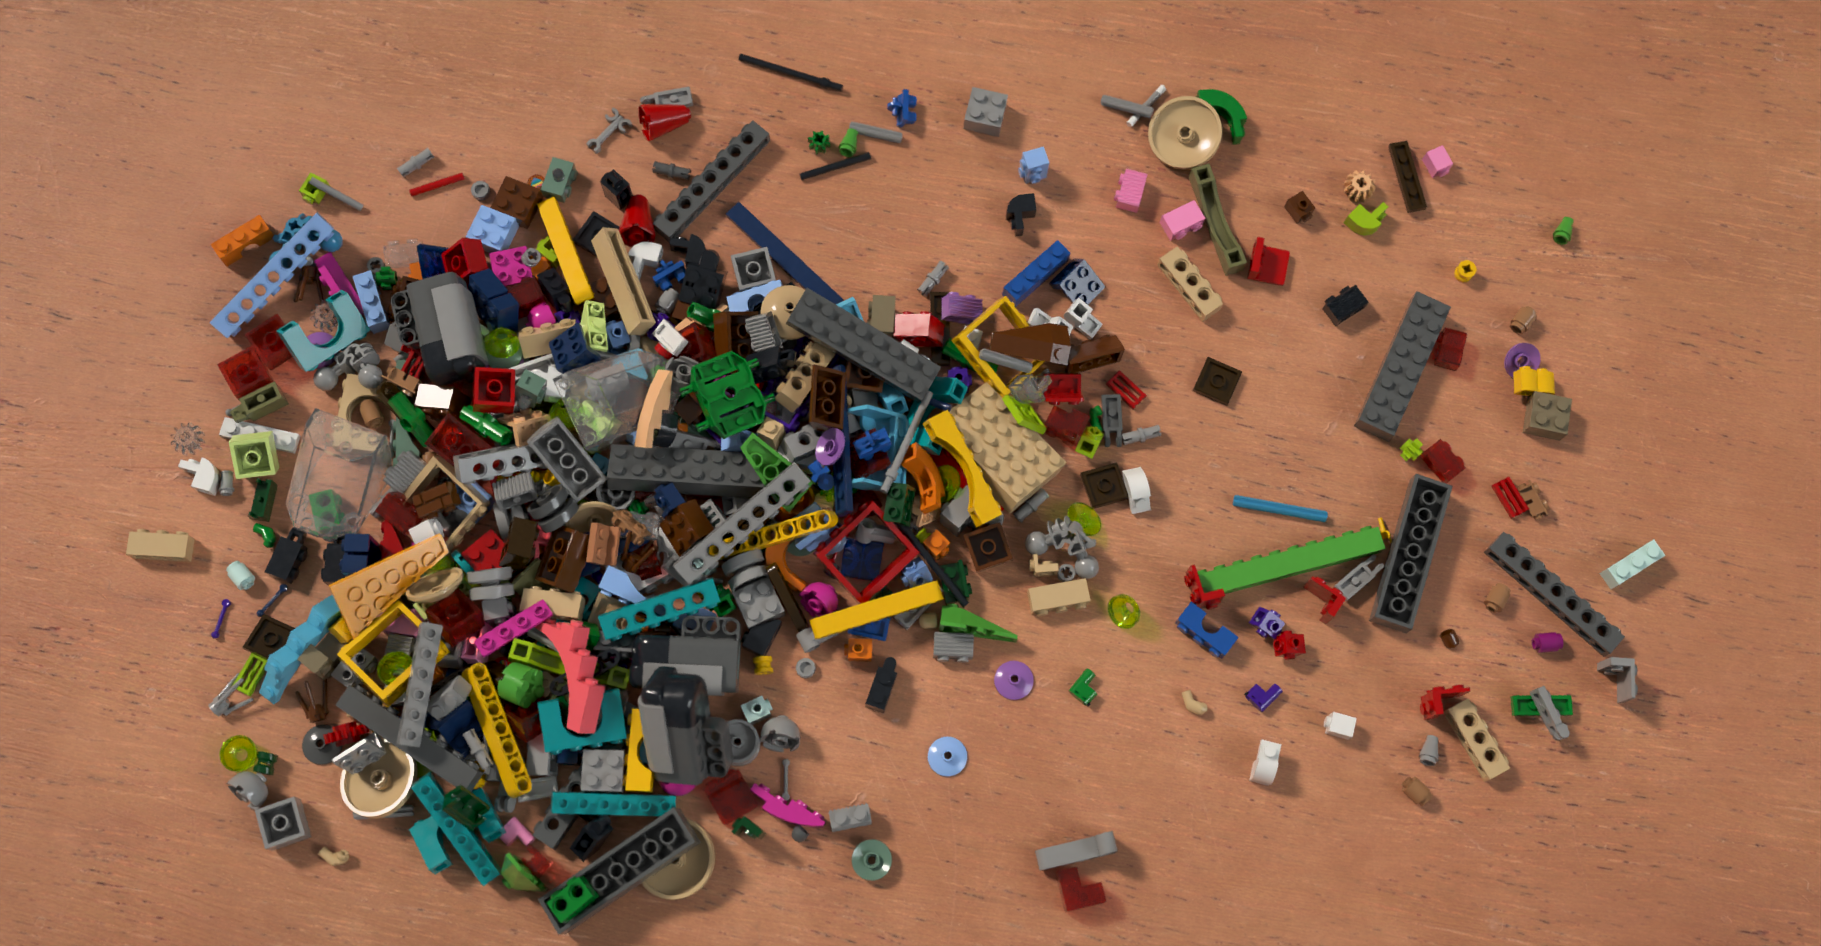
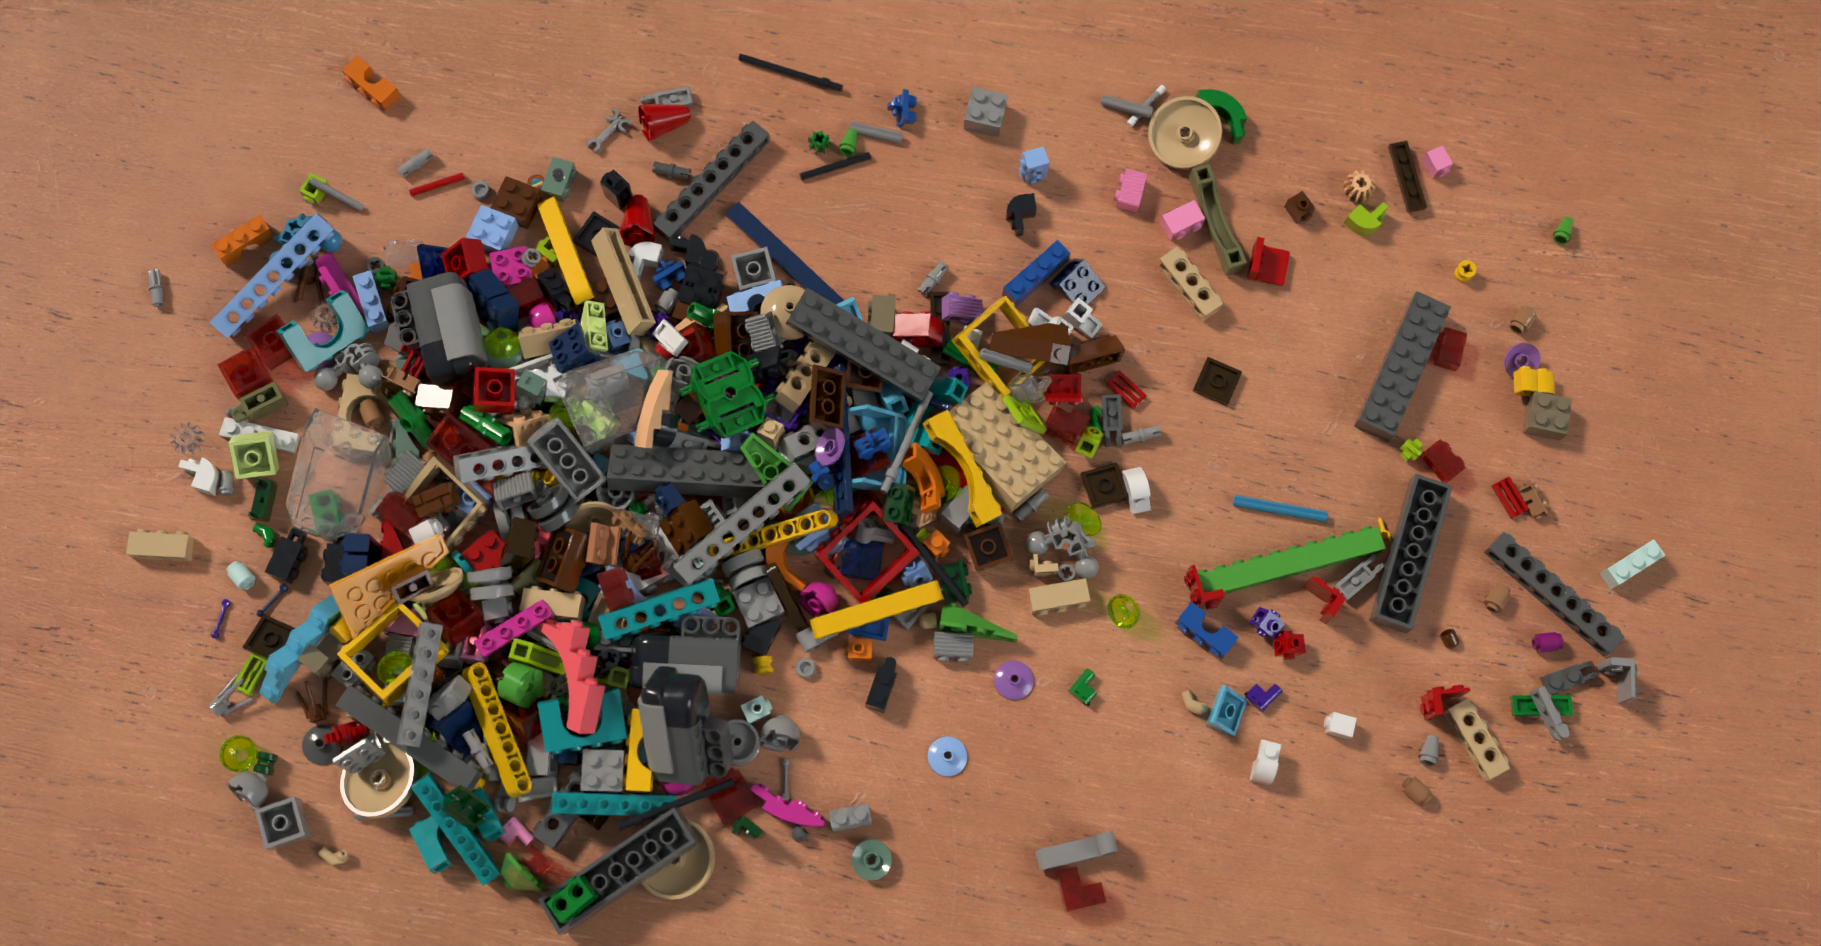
black brick [570,814,614,862] -> none
black brick [1322,285,1369,326] -> none
none -> light grey axle [148,269,165,307]
none -> orange arch [342,55,401,111]
none -> reddish brown slope [390,564,435,605]
none -> clear red brick [596,566,635,612]
none -> black bar [617,778,735,831]
none -> medium azure slope [1206,685,1247,737]
none -> dark grey hinge [1540,661,1599,695]

